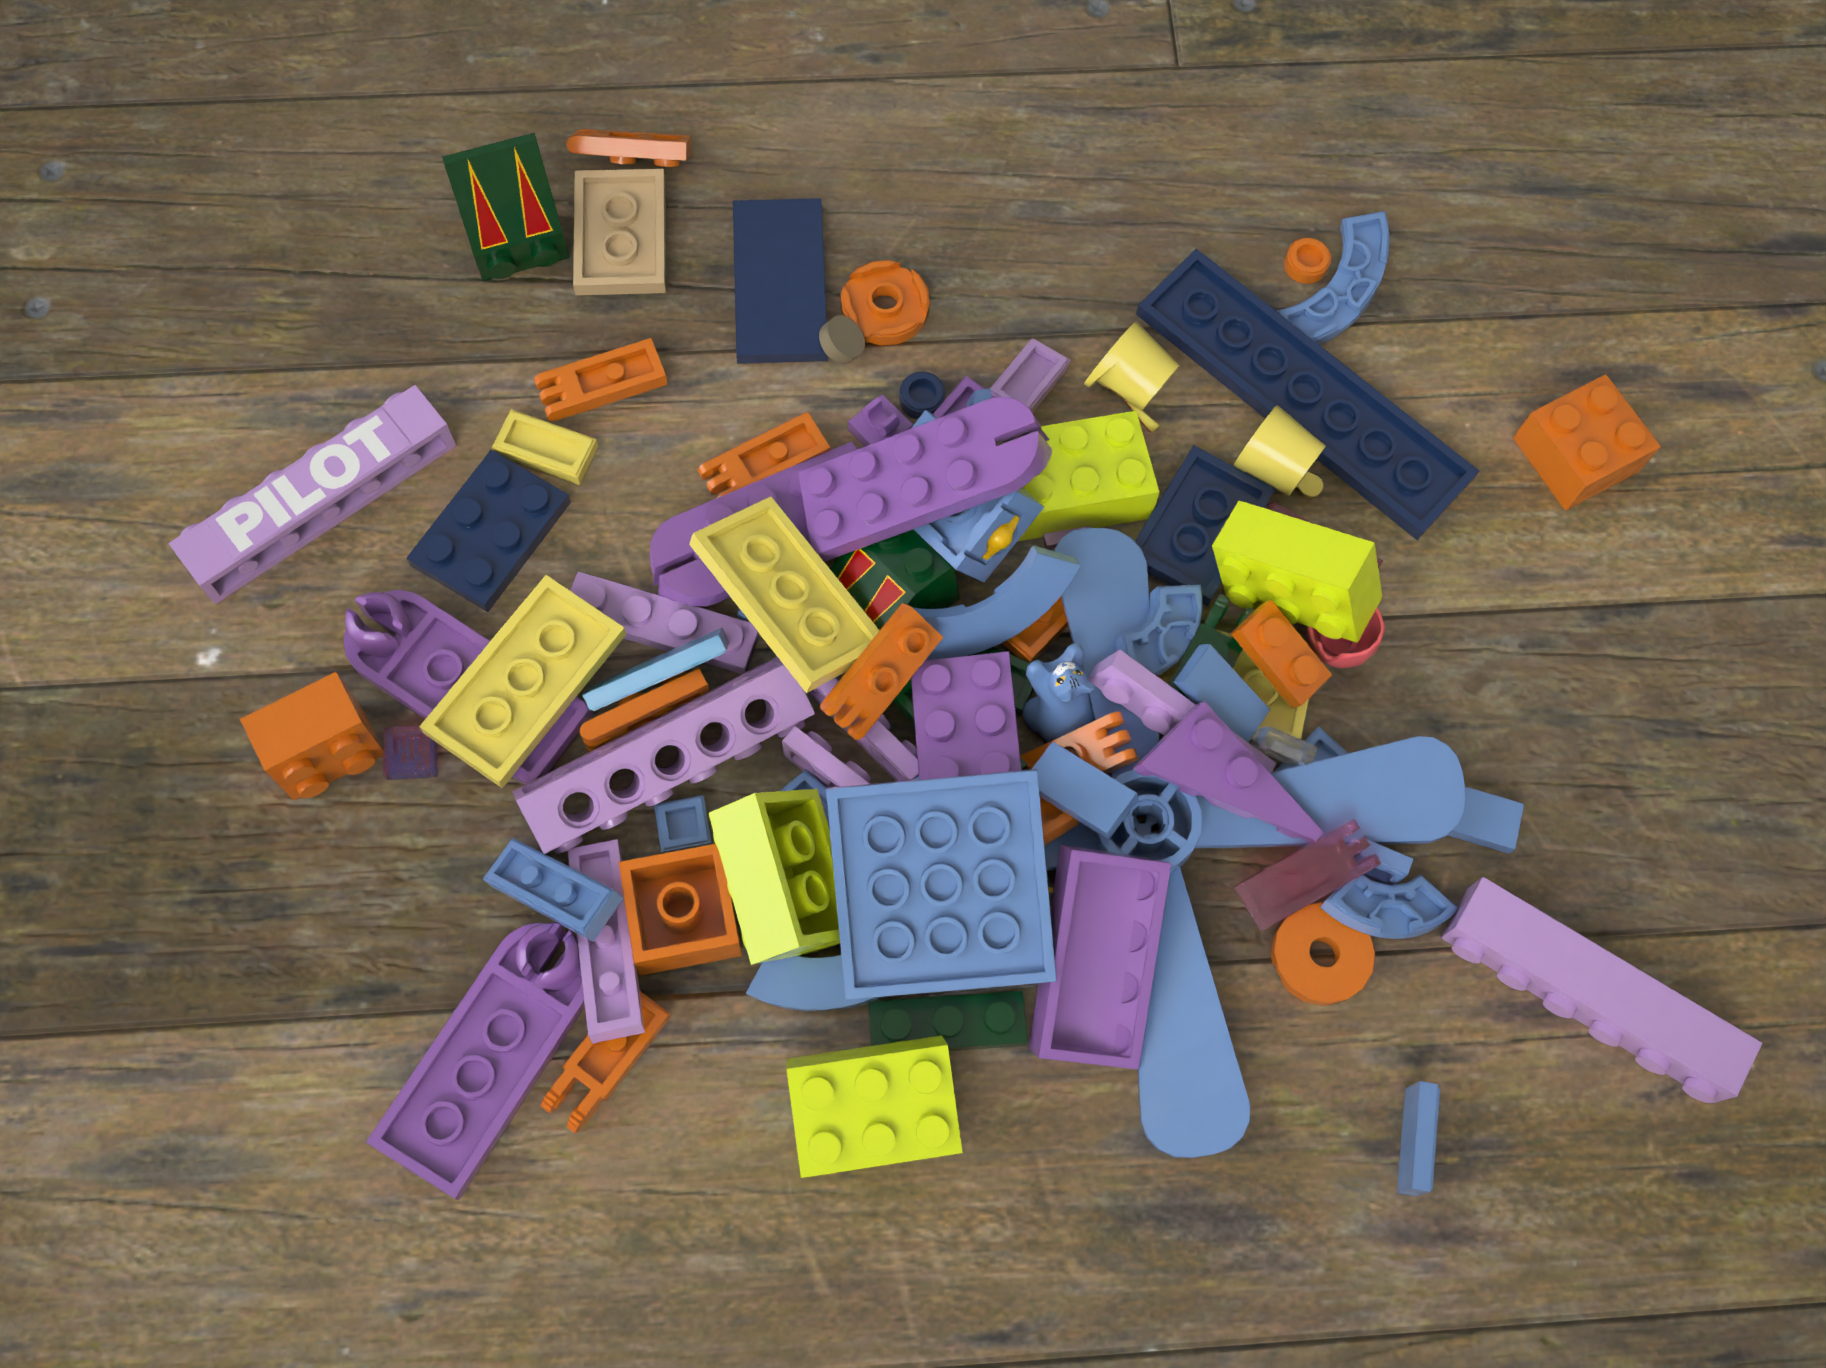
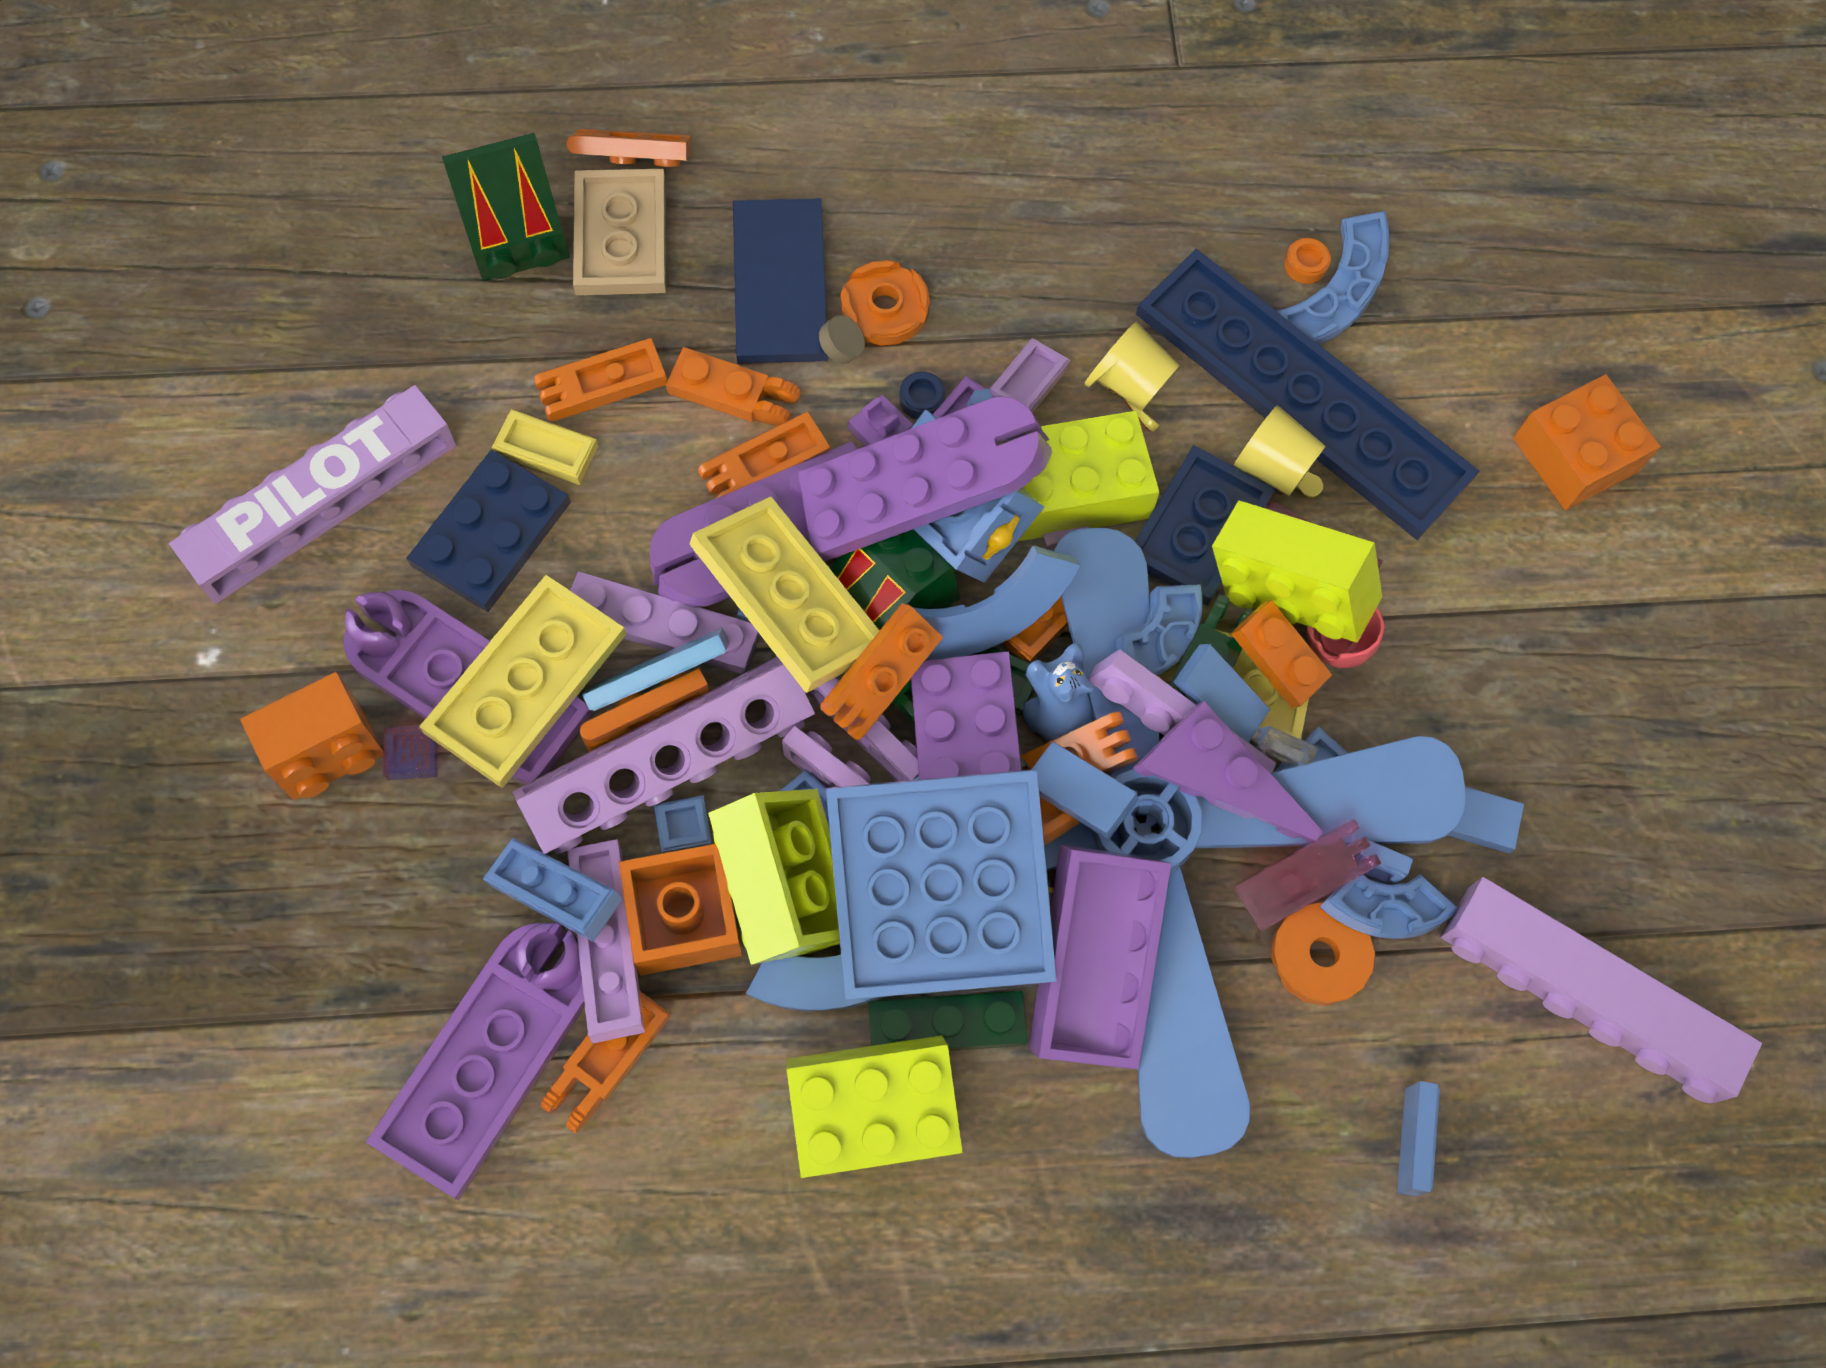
none -> orange hinge [666,347,801,427]

